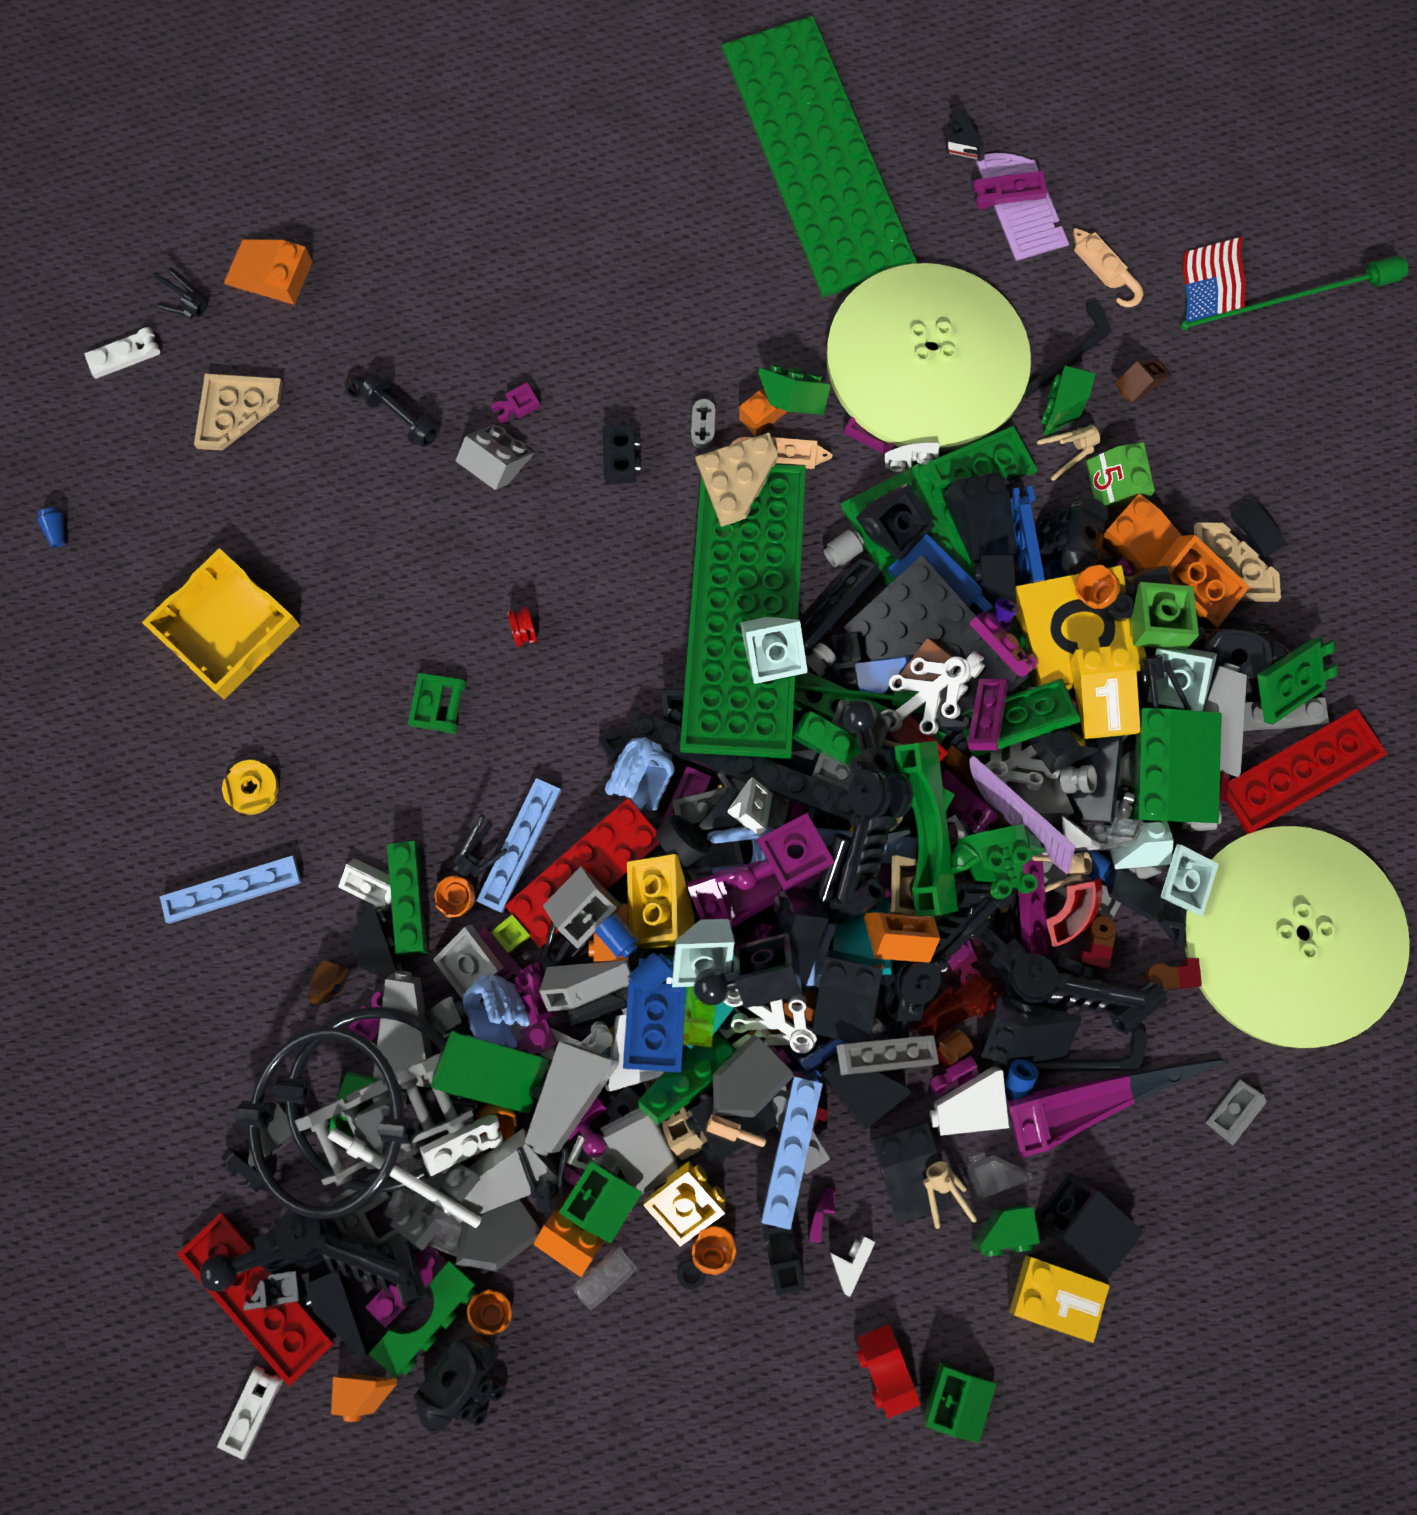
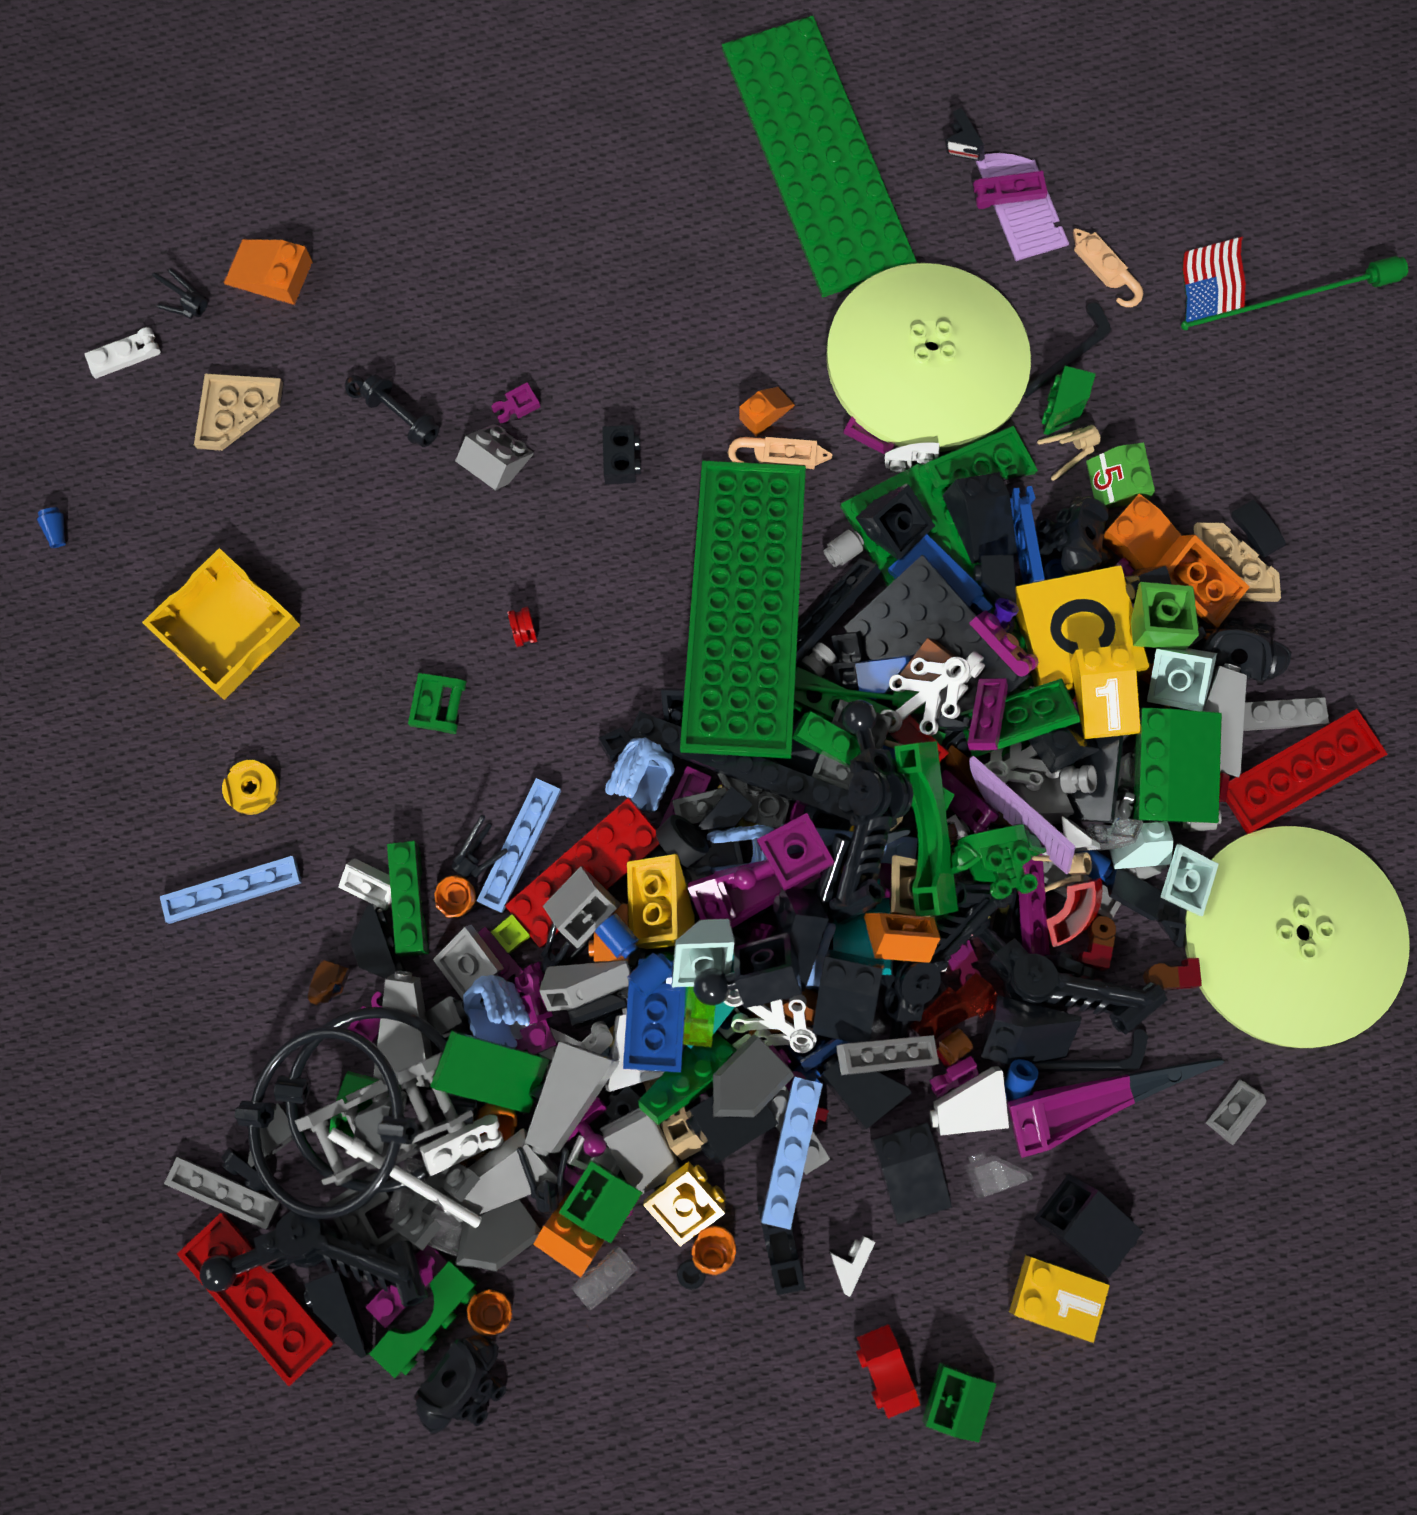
white plate [217,1366,283,1460] -> none
black slope [244,1270,304,1310] -> none
orange slope [331,1374,397,1422] -> none
light grey beam [691,399,716,449] -> none
tan plate [695,433,778,527] -> none
light nougat axle [706,1114,766,1147] -> none
white slope [728,777,772,835] -> none
light aqua slope [740,617,808,684] -> none
green slope [758,365,831,415] -> none
magenta slope [808,1187,836,1243] -> none
tan plant [923,1162,977,1229] -> none
green slope [972,1205,1040,1257] -> none
orange hair [1075,565,1121,609] -> none
black tile [1106,593,1135,622] -> none
reddish brown slope [1115,357,1172,402] -> none
black plant [1140,654,1191,710] -> none
green tile [1257,637,1338,725] -> none
none -> light grey plate [164,1157,281,1230]

